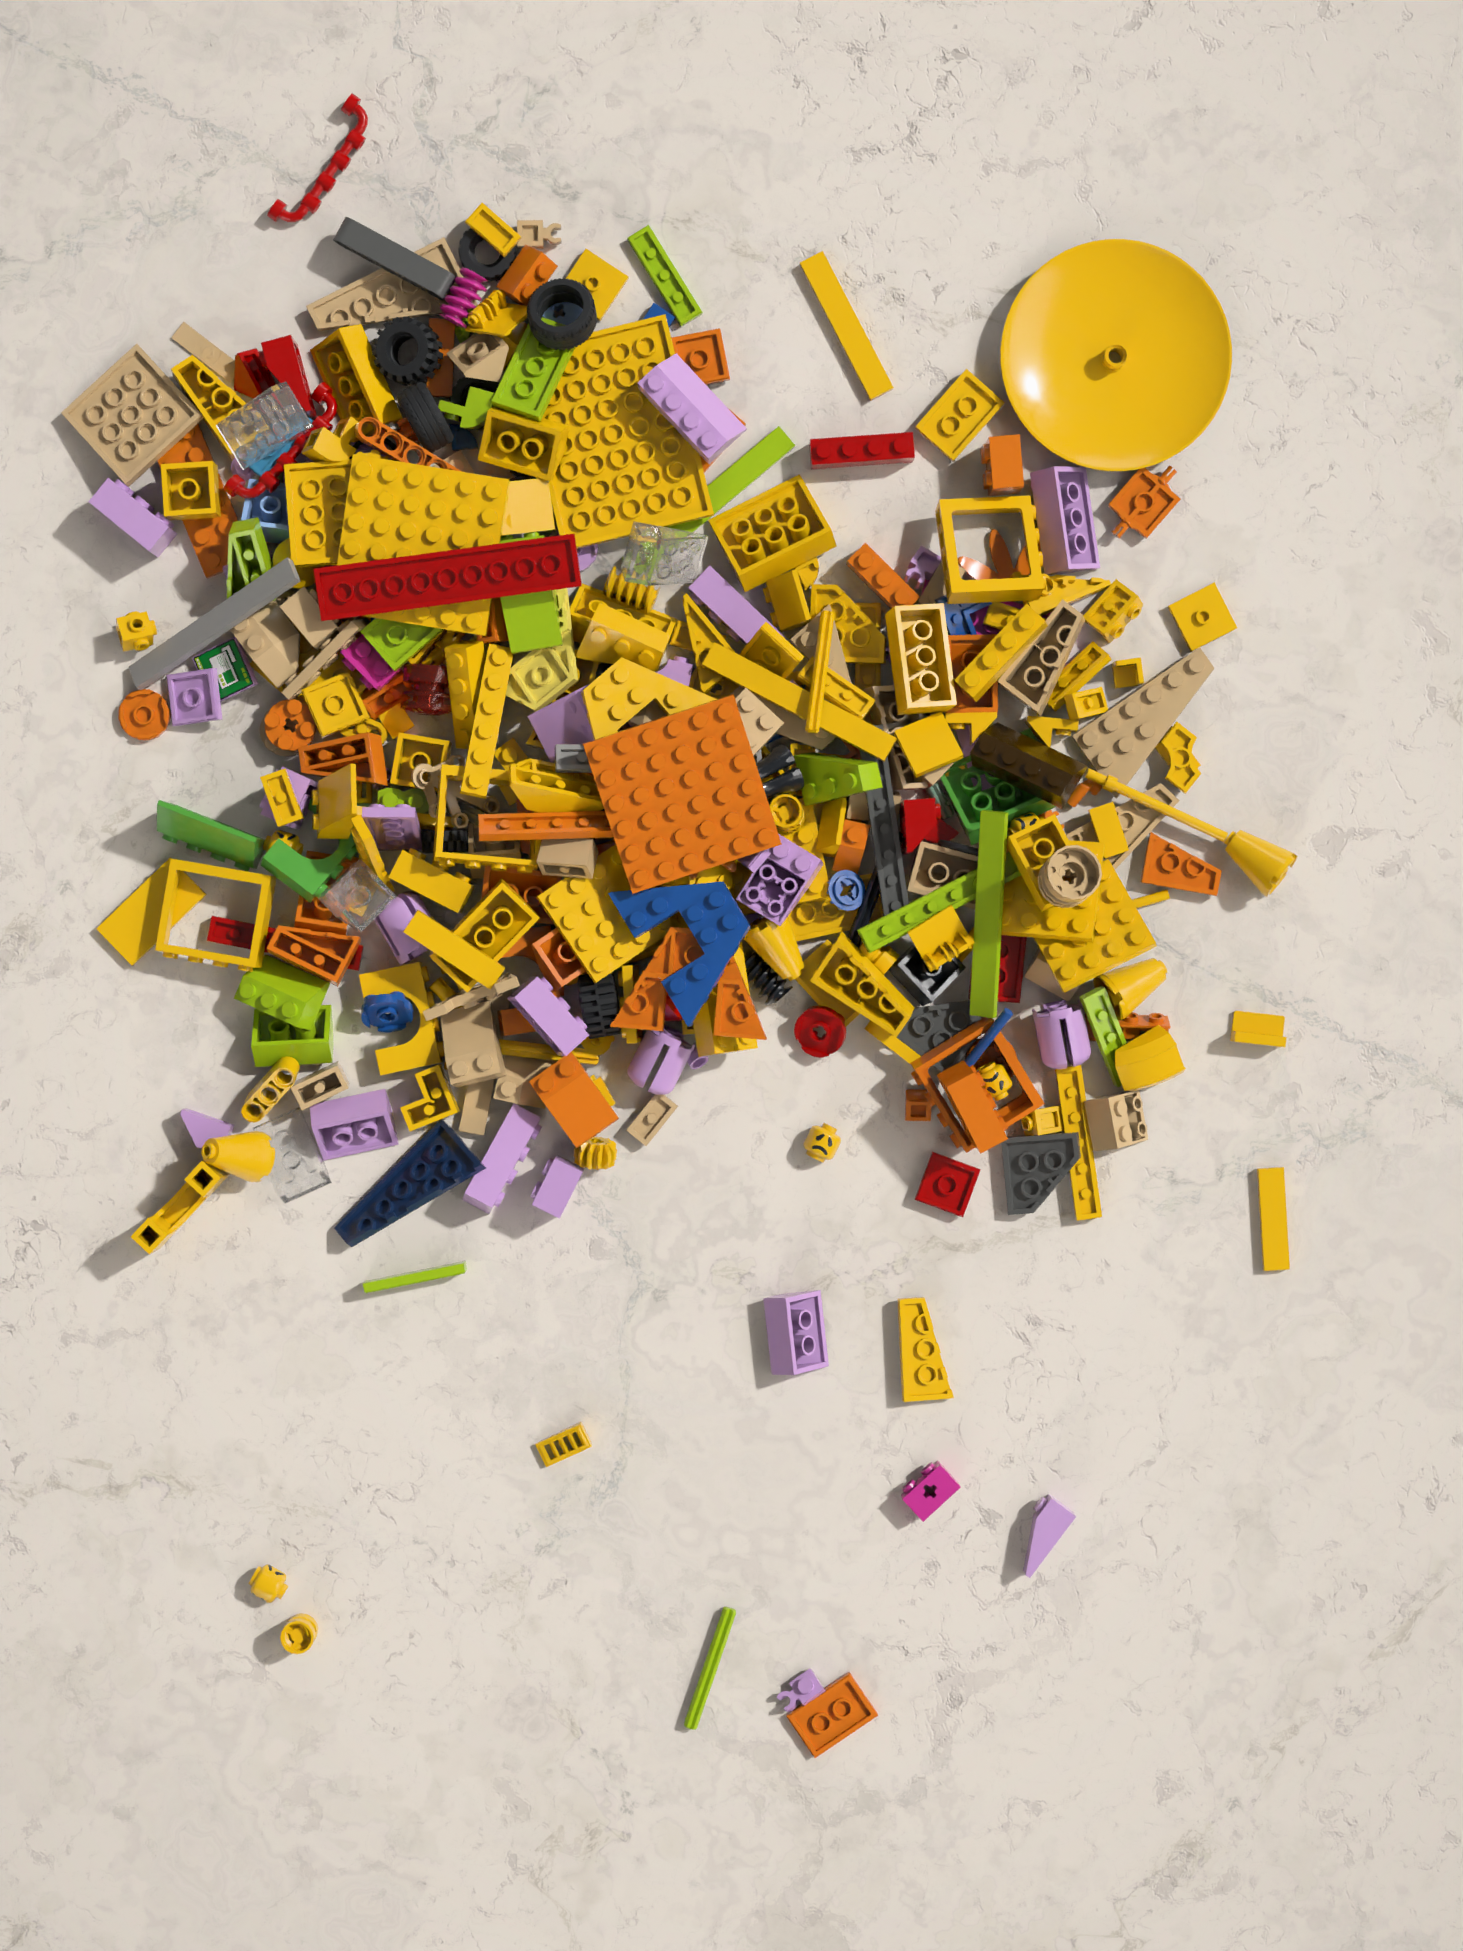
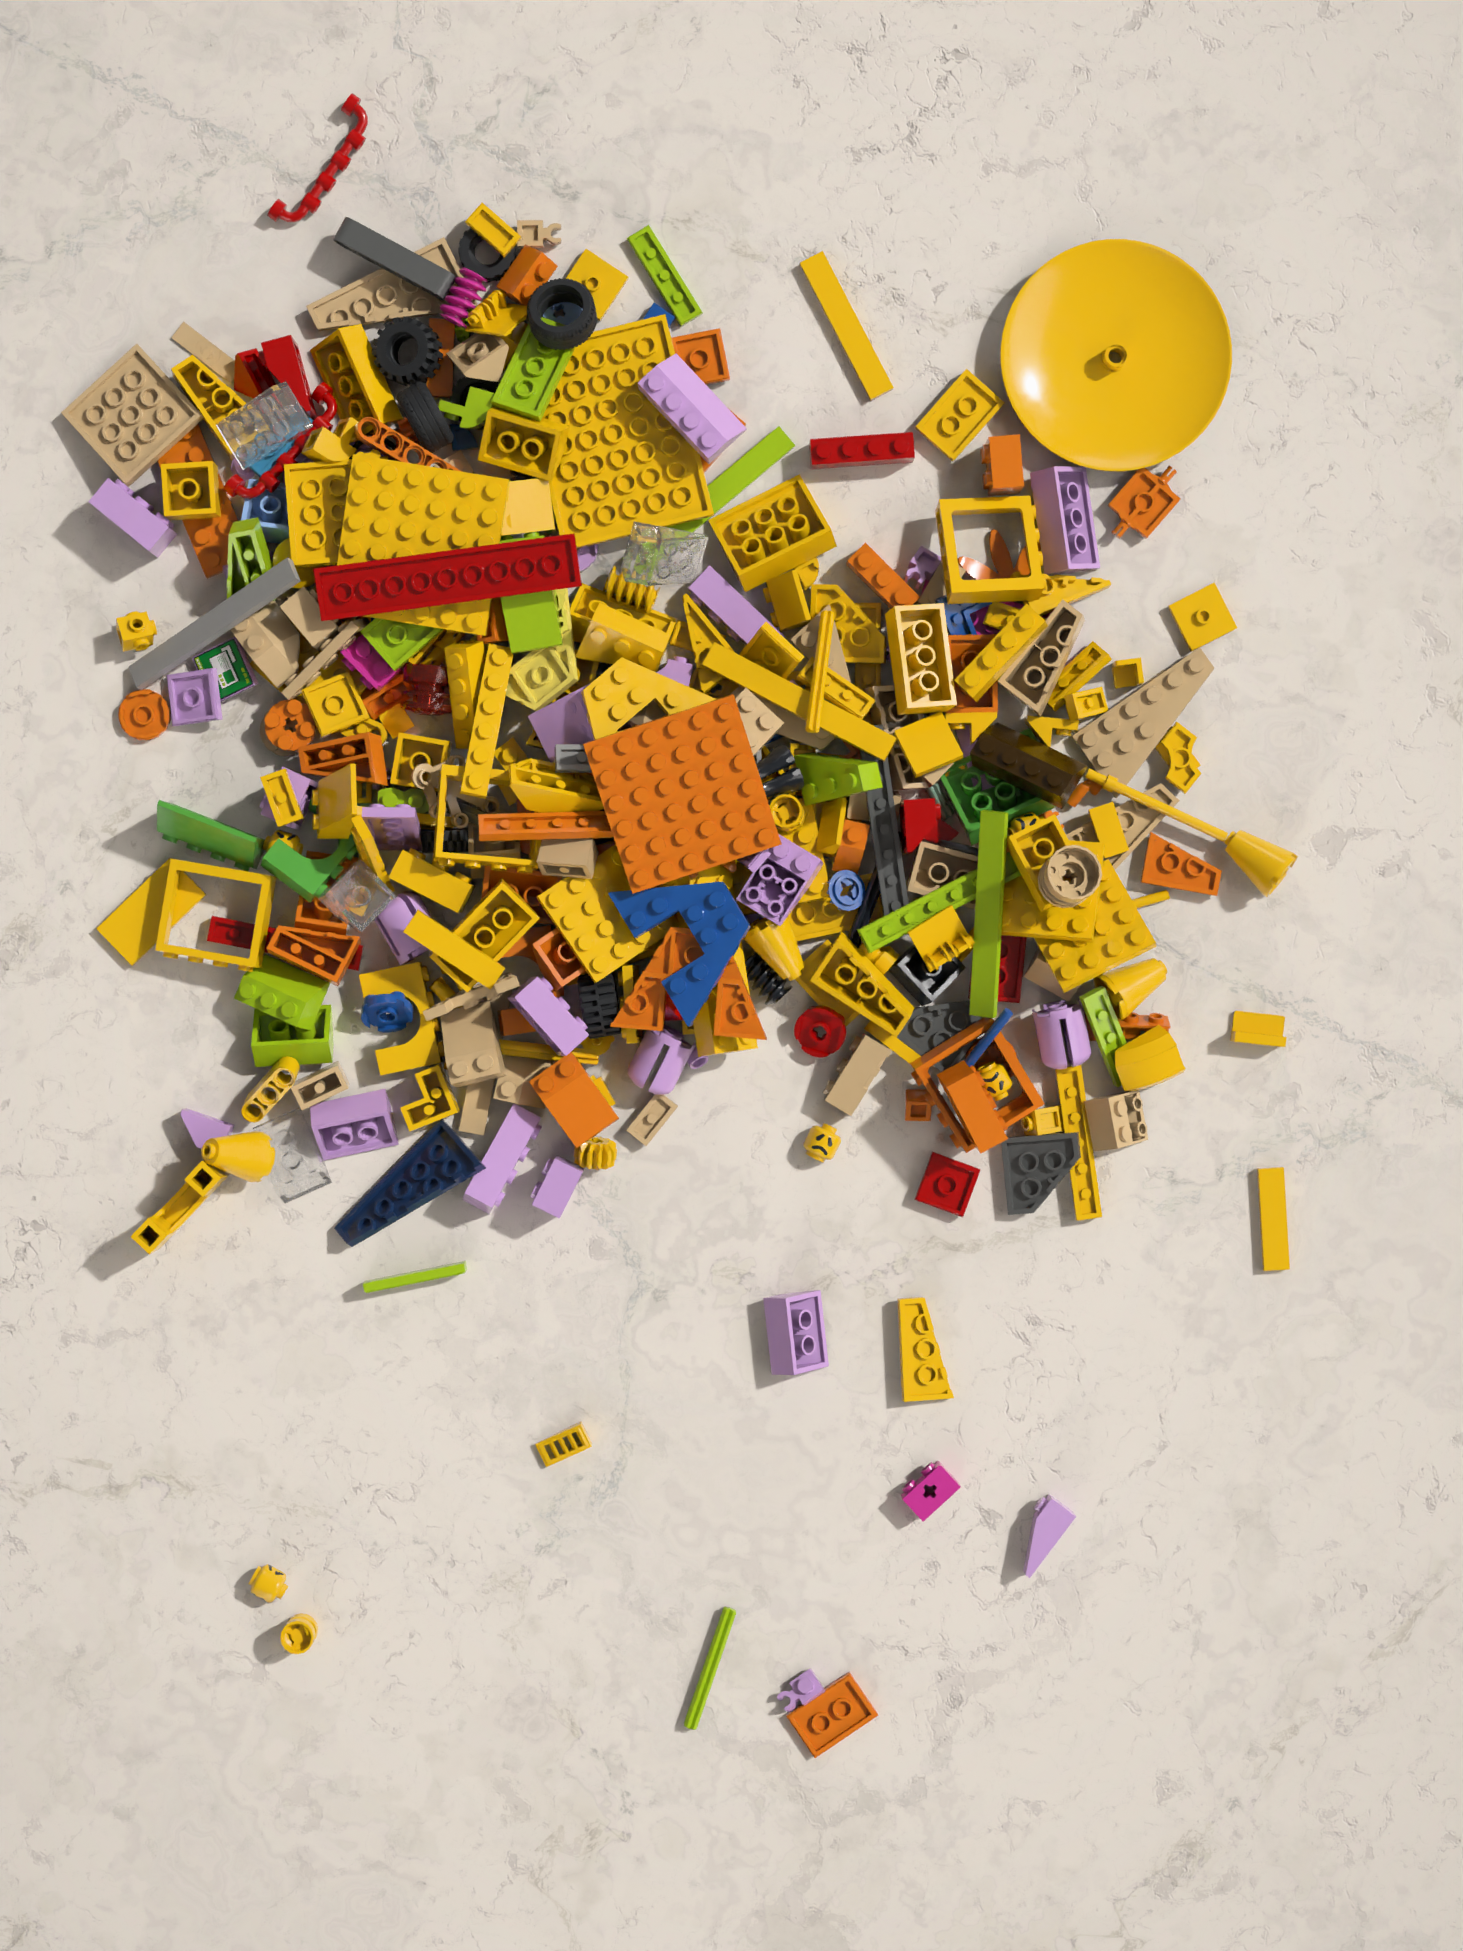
yellow bracket [1083,579,1143,643] -> none
none -> tan wedge [823,1034,892,1116]

